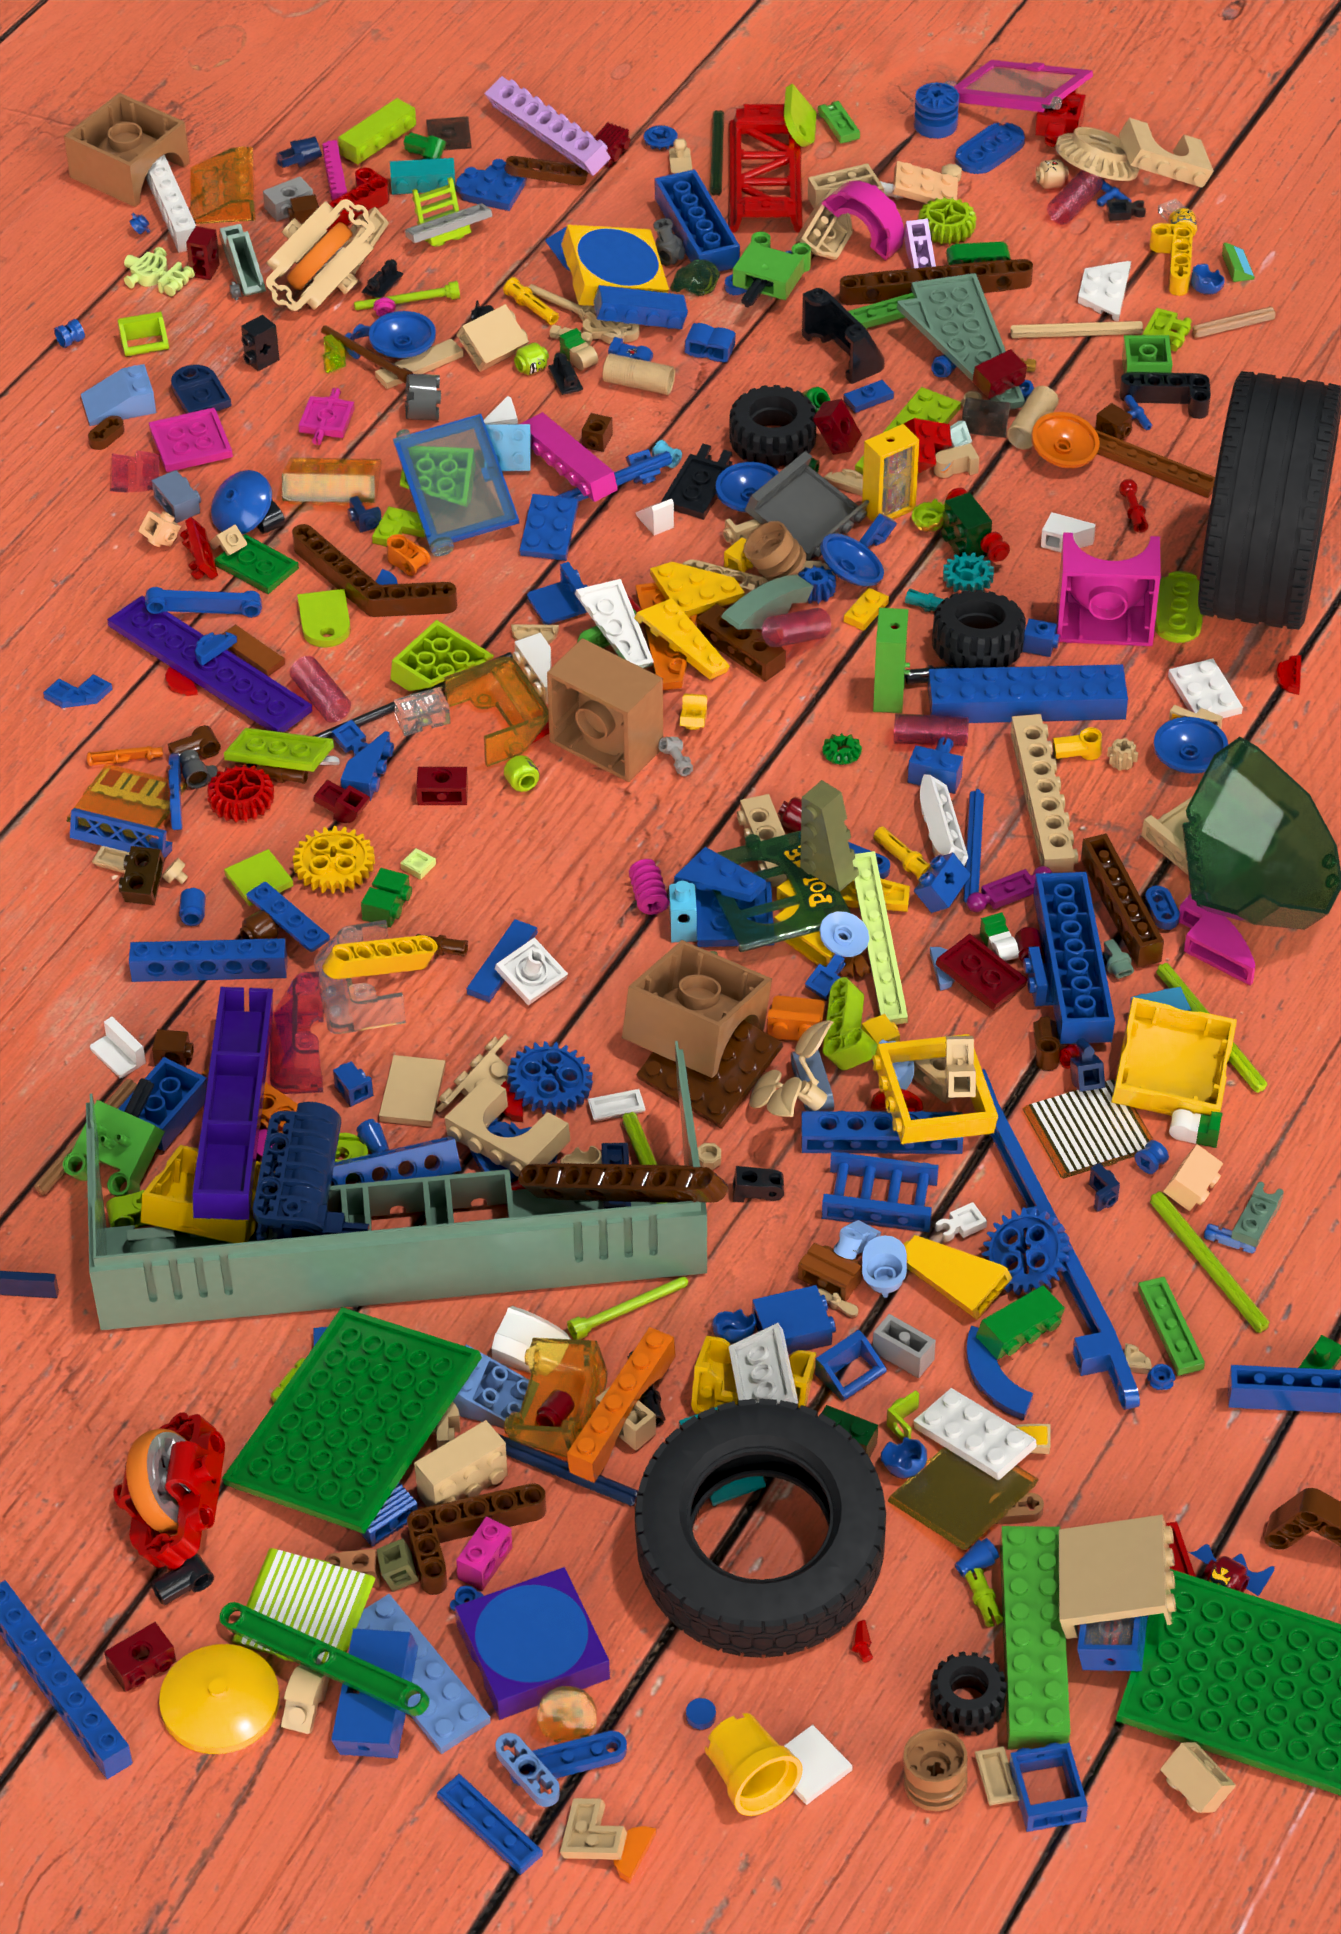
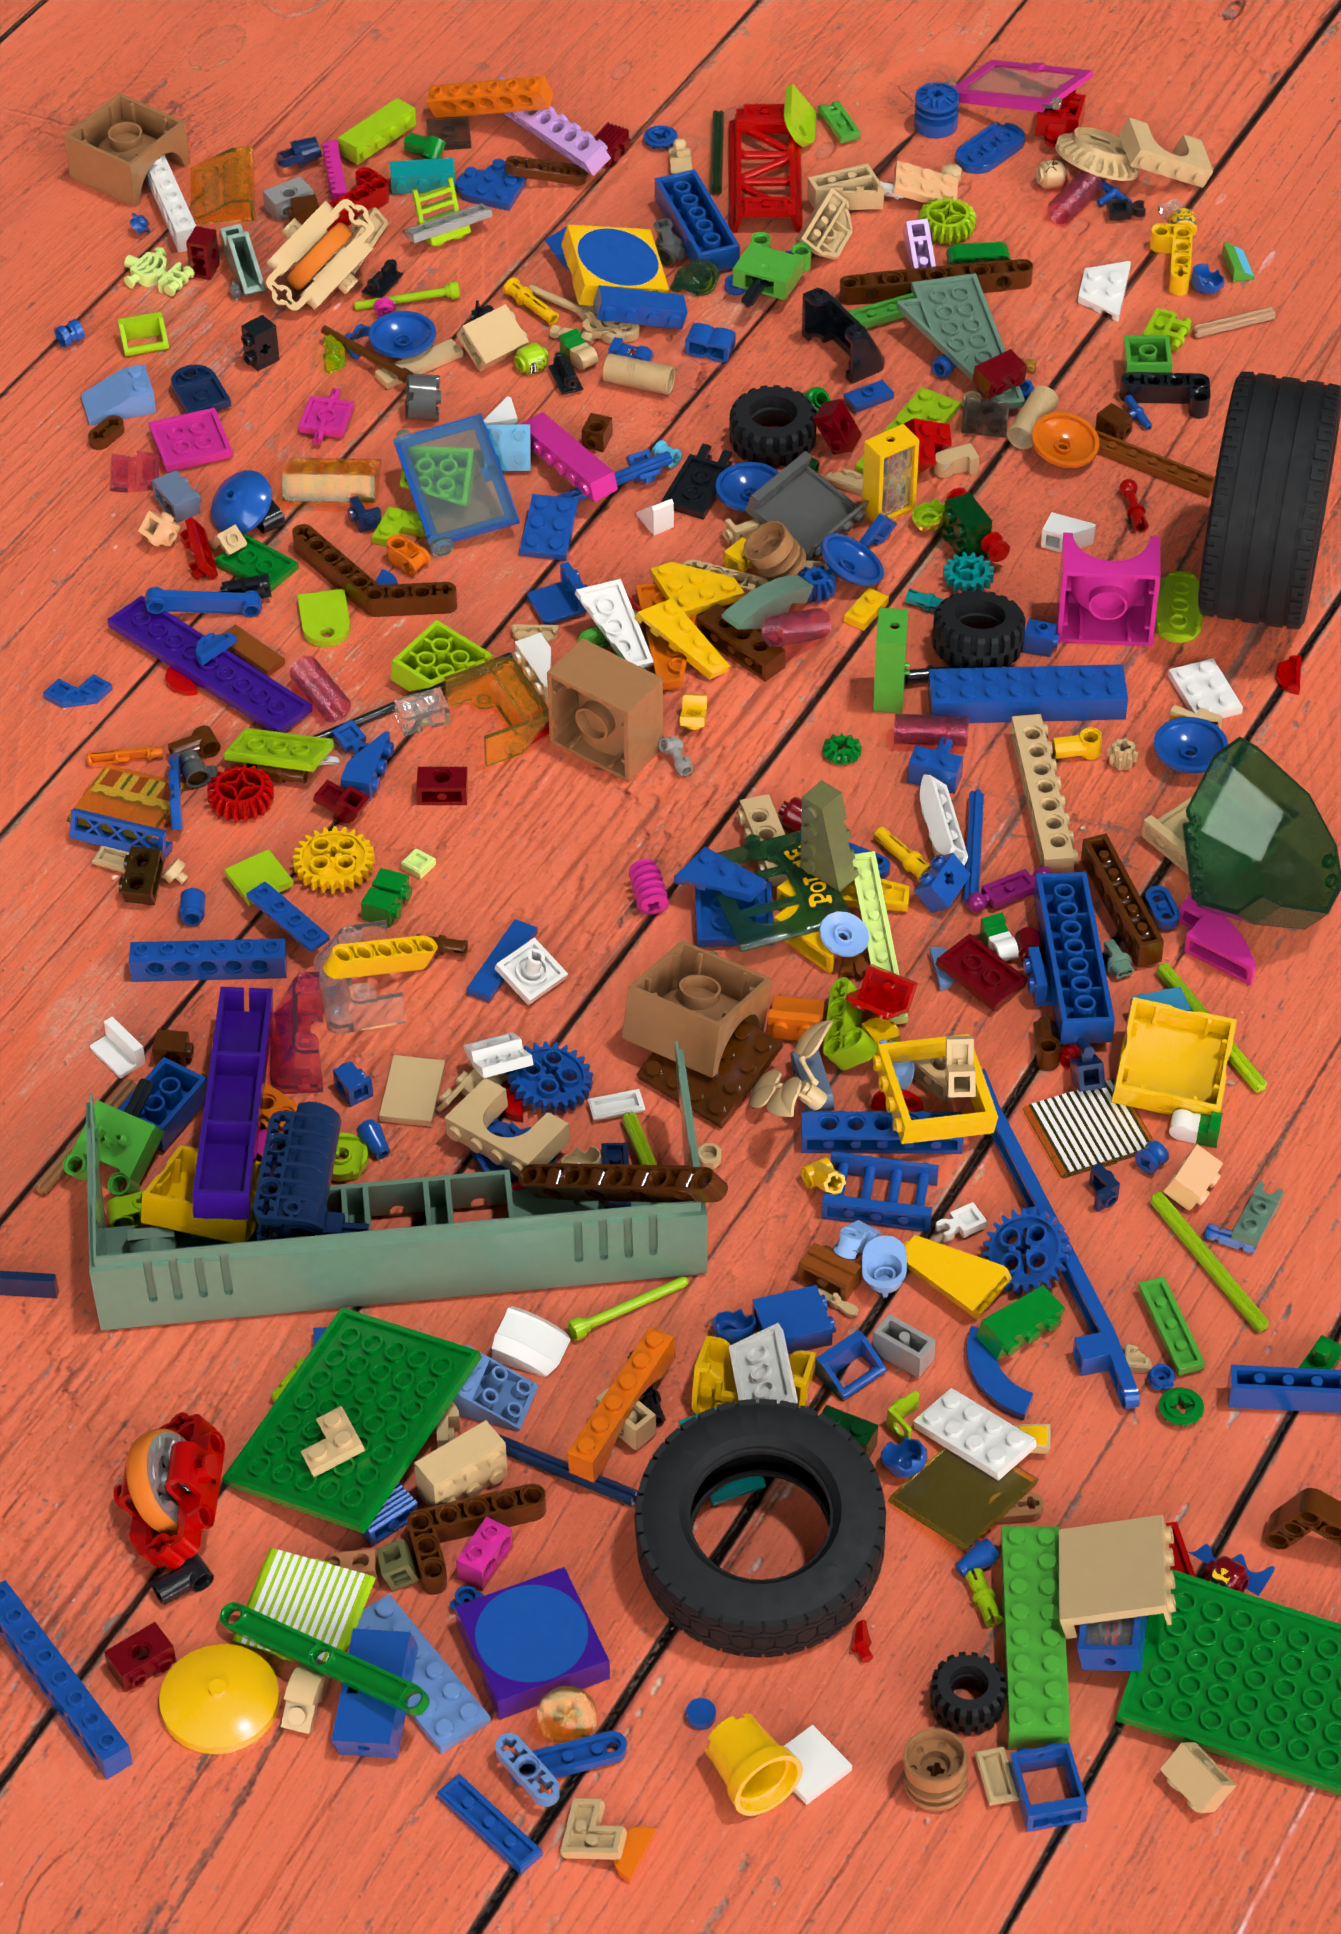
reddish brown head [240,910,280,939] -> none
blue brick [332,1136,461,1186] -> none
lime head [504,755,540,792] -> none
clear yellow windscreen [504,1338,608,1458] -> none
dark red brick [536,1390,575,1432] -> none
medium azure torso [669,881,697,943] -> none
black leg [733,1166,784,1202] -> none
blue plate [805,954,846,1001] -> none
dark pink brick [822,181,905,261] -> none
light aqua tile [949,421,972,449] -> none
tan axle [1010,321,1143,338] -> none
none -> black hinge [220,574,272,599]
none -> tan plate [300,1406,365,1477]
none -> orange brick [426,76,554,118]
none -> white slope [463,1032,533,1078]
none -> yellow piece [800,1157,846,1195]
none -> red bracket [845,964,918,1020]
none -> green gear [1159,1387,1204,1428]

